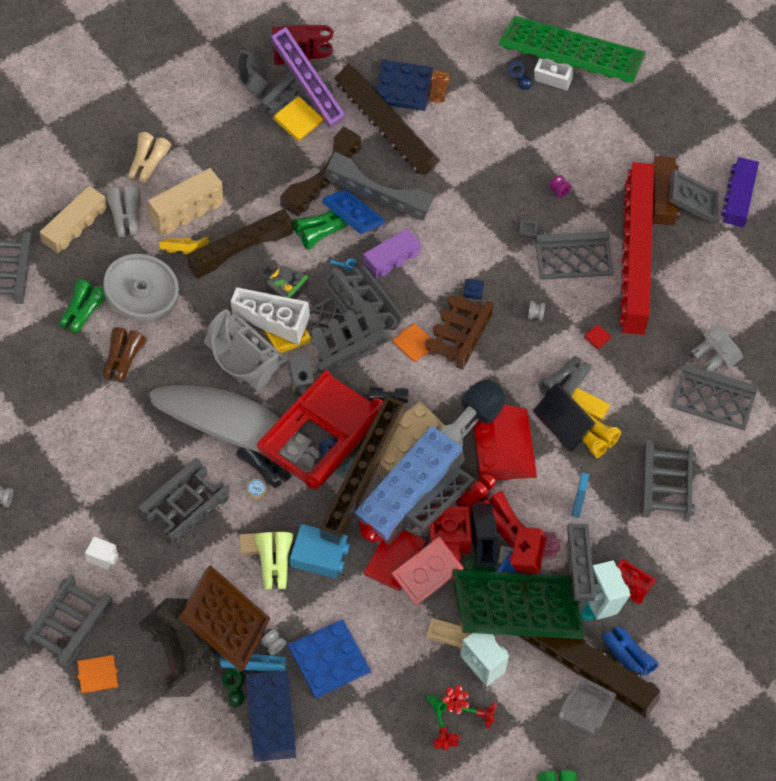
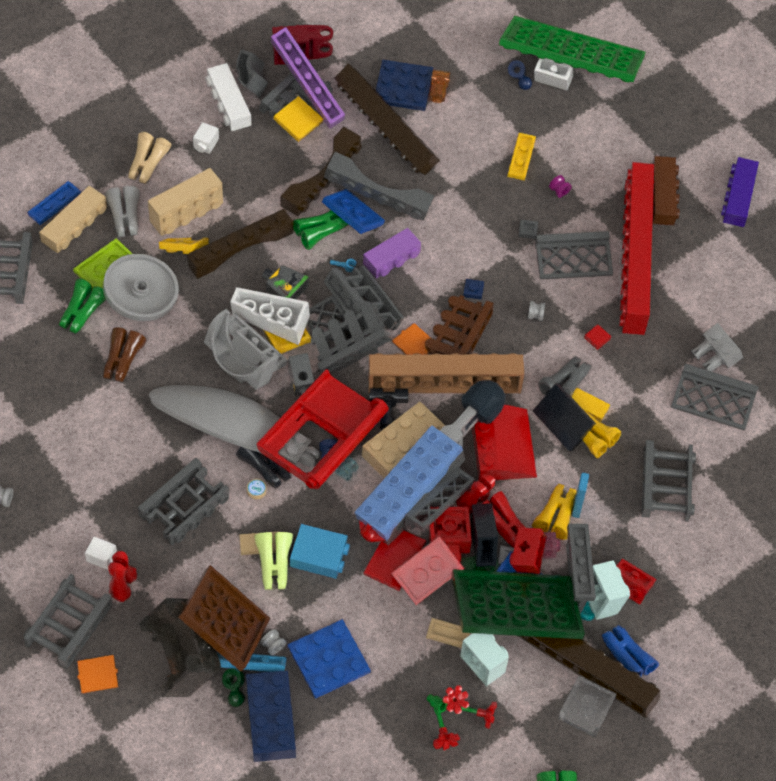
dark brown brick [319,396,405,545] -> none
dark grey plate [669,170,719,223] -> none
none -> blue tile [27,181,81,225]
none -> lime tile [73,238,132,290]
none -> red piece [108,551,137,602]
none -> white brick [193,122,219,154]
none -> white brick [205,63,251,131]
none -> medium nougat brick [368,353,524,393]
none -> yellow tile [507,133,536,181]
none -> yellow piece [531,483,577,540]

